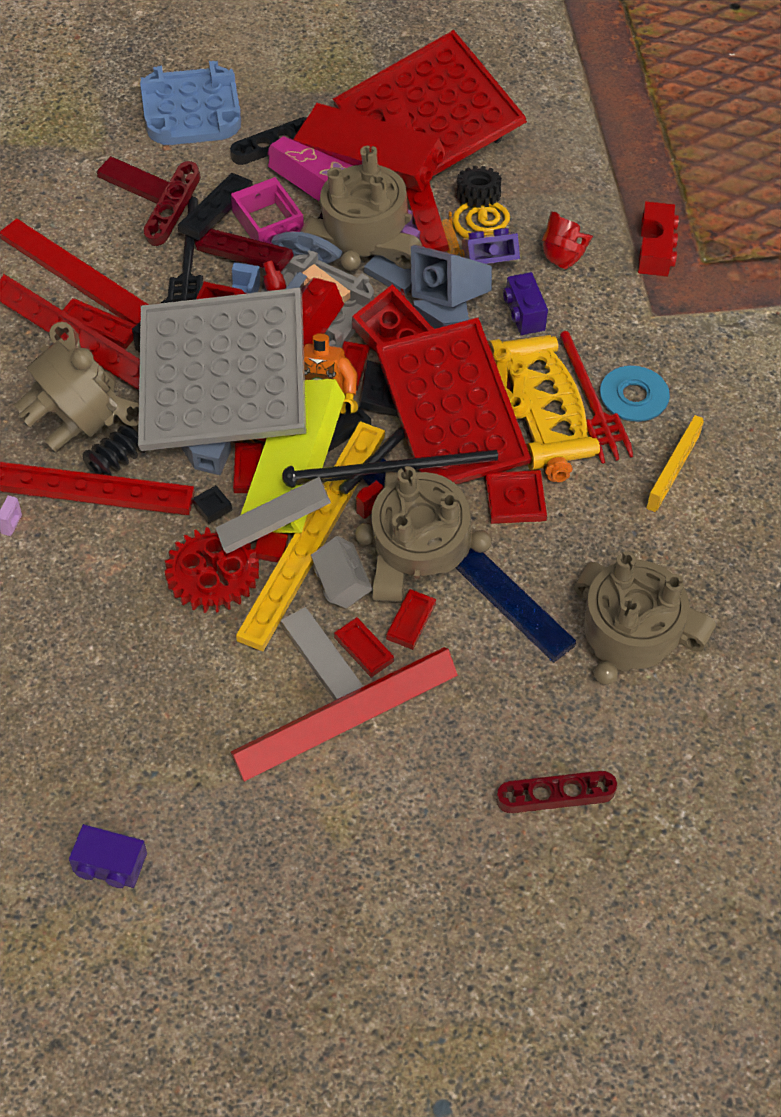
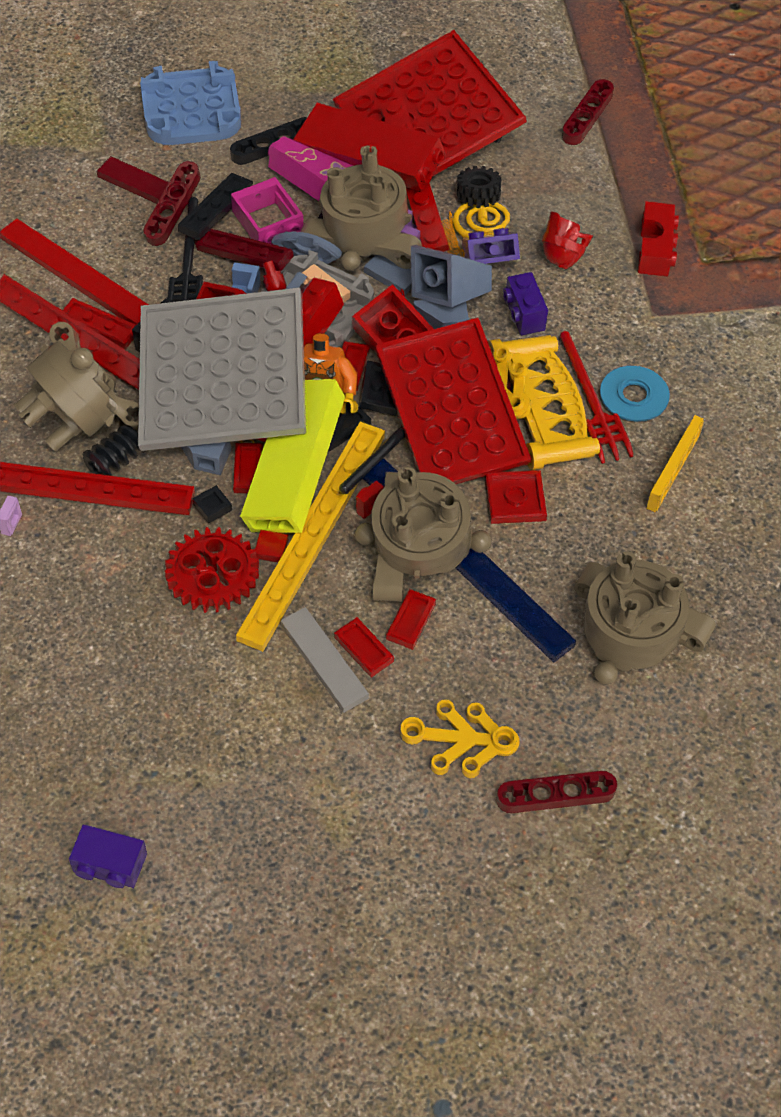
light grey tile [216,477,331,554] -> none
tile [230,647,458,782] -> none
black bar [282,450,498,488] -> none
light grey brick [311,536,373,609] -> none
orange plate [545,457,573,482] -> none
none -> yellow plant [400,699,520,778]
none -> dark red beam [562,79,614,145]

